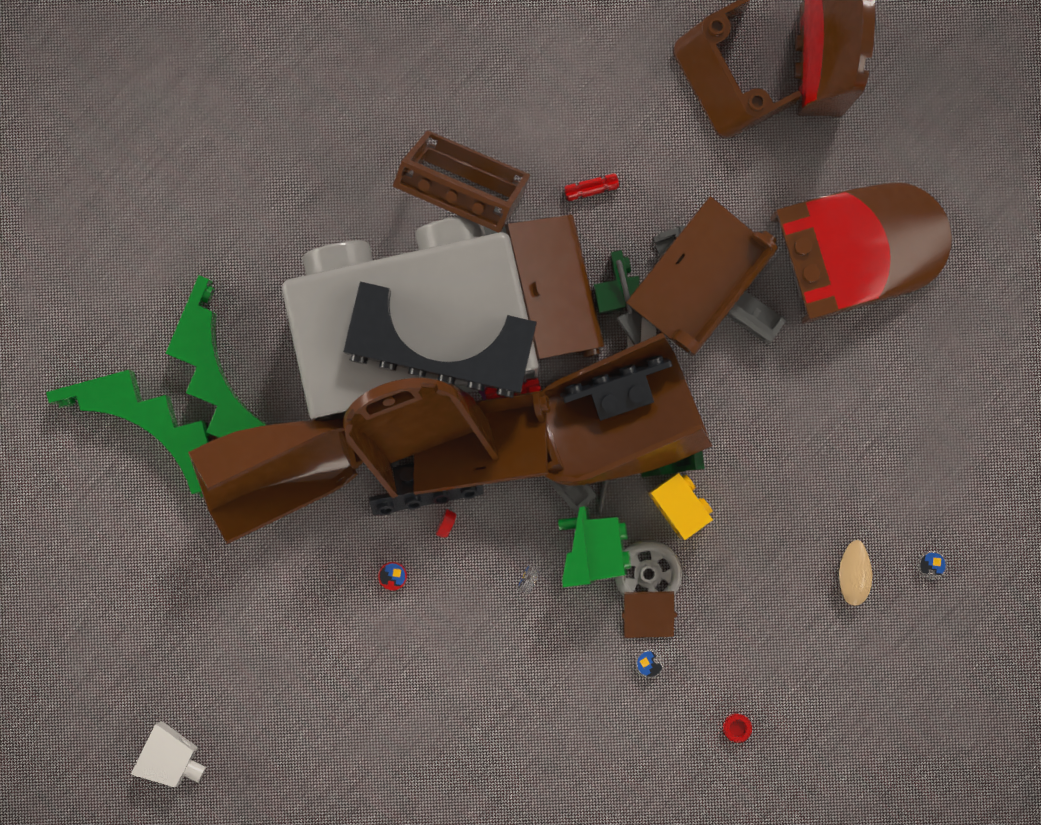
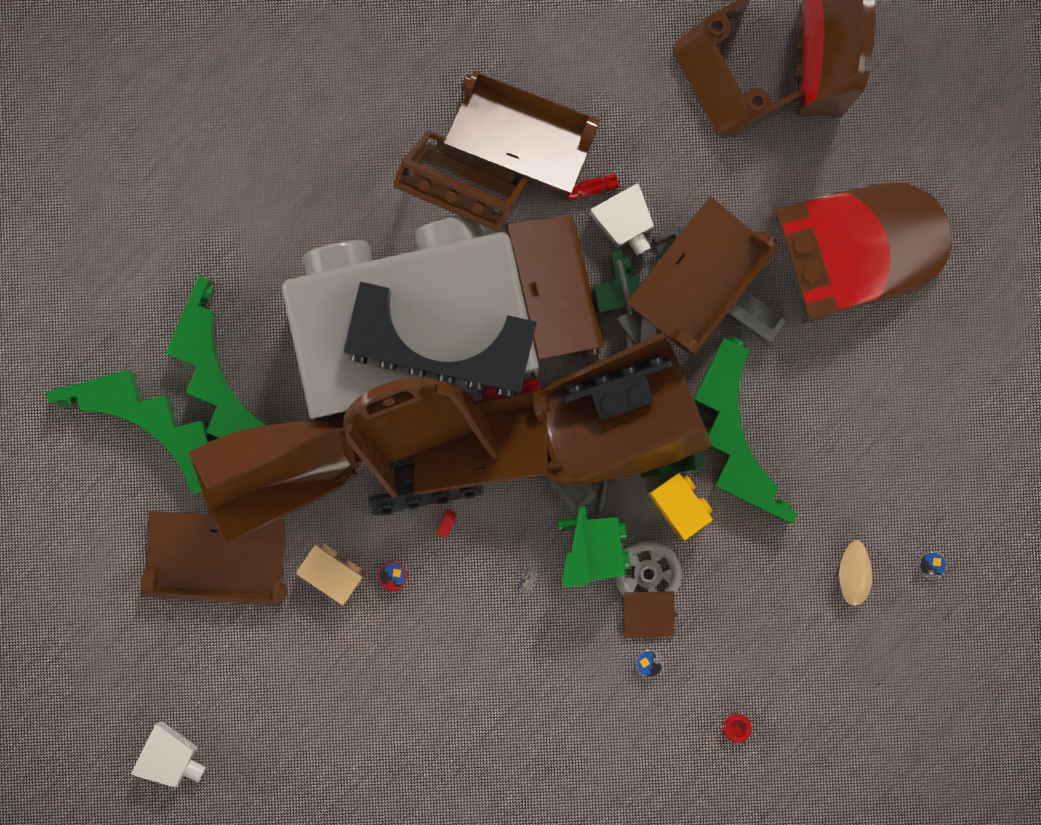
none -> reddish brown door [141,510,287,605]
none -> tan brick [296,543,364,605]
none -> door [443,71,600,195]
none -> white torso [590,183,654,256]
none -> green arch [693,336,798,524]

